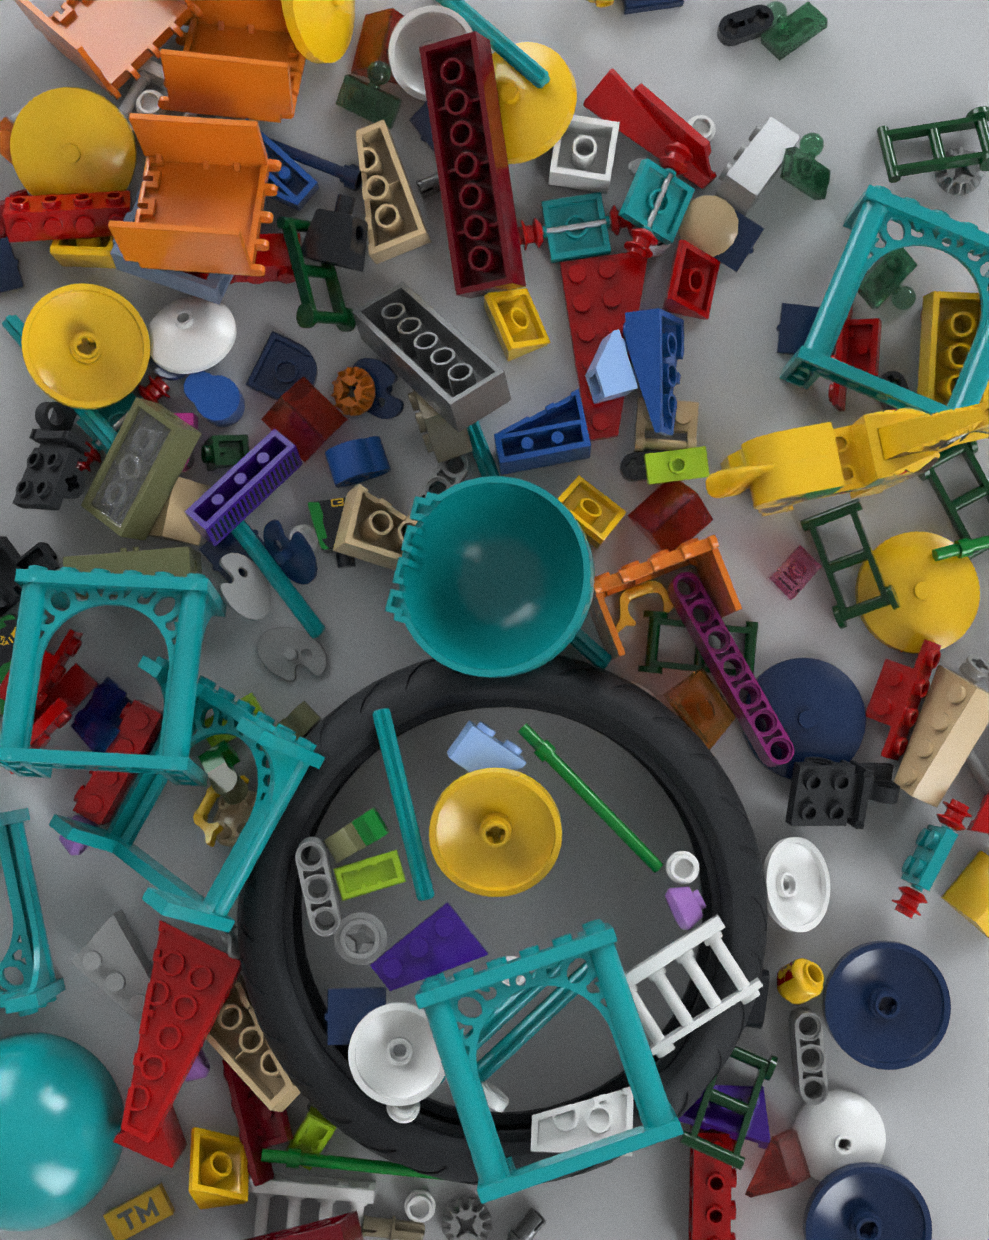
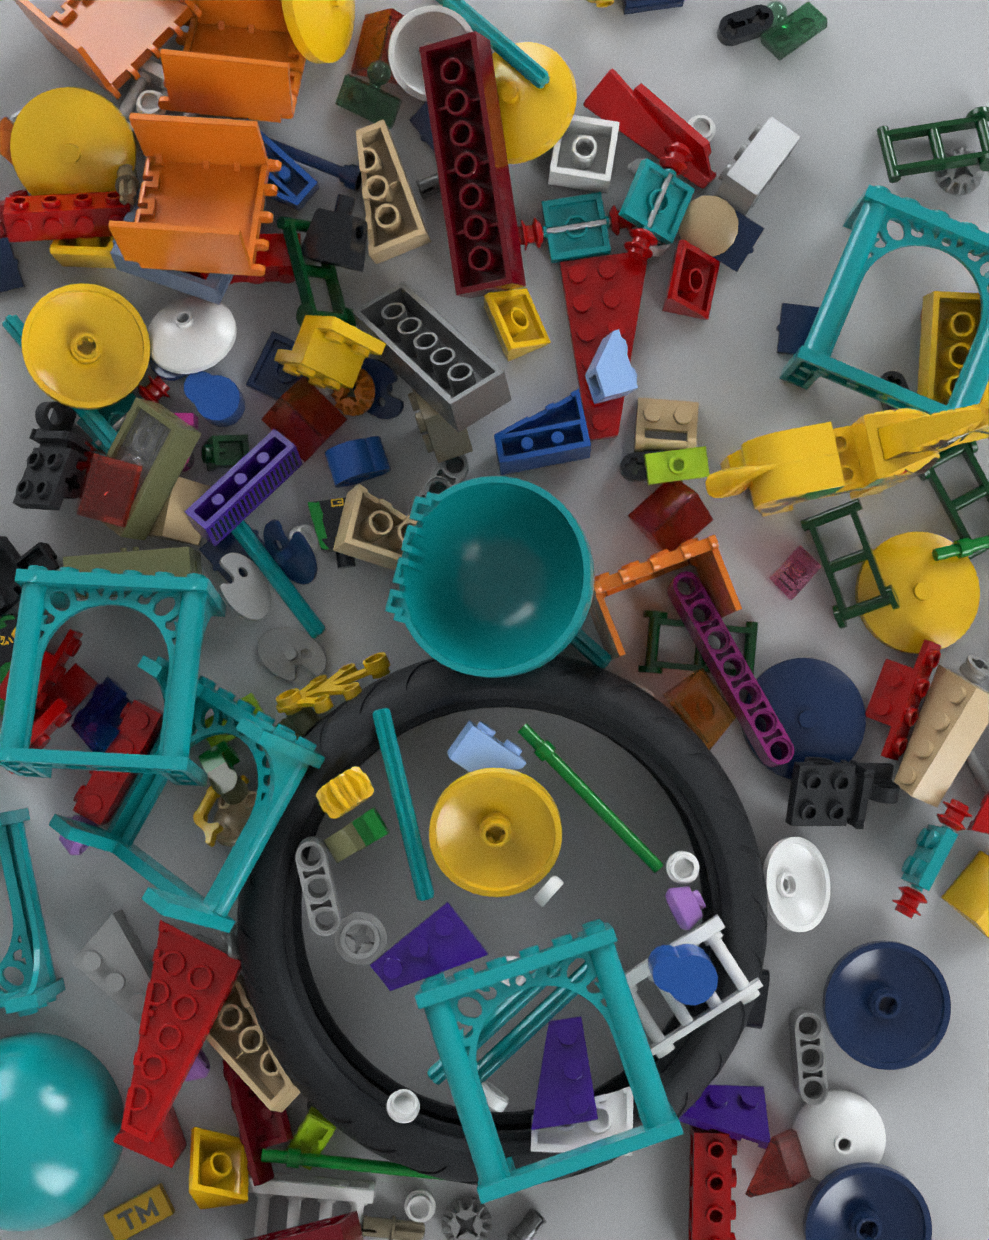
dark blue piece [324,987,386,1045] -> none
lime plate [333,849,406,901] -> none
white dish [348,1002,445,1106] -> none
teal axle [467,421,500,477] -> none
yellow slope [558,475,626,549] -> none
yellow helmet [615,581,674,632] -> none
blue wedge [623,308,684,436] -> none
dark green piece [680,1046,778,1170] -> none
yellow head [776,958,824,1005] -> none
clear green plate [780,132,831,201] -> none
red bracket [828,304,882,411] -> none
clear green plate [858,248,918,310] -> none
none -> clear red slope [75,450,142,527]
none -> dark tan axle [115,164,140,206]
none -> yellow bracket [274,315,386,391]
none -> yellow plant [275,652,391,715]
none -> yellow gear [316,767,374,819]
none -> dark purple wing [531,1016,598,1131]
none -> white tile [534,875,564,908]
none -> blue piece [648,944,718,1005]

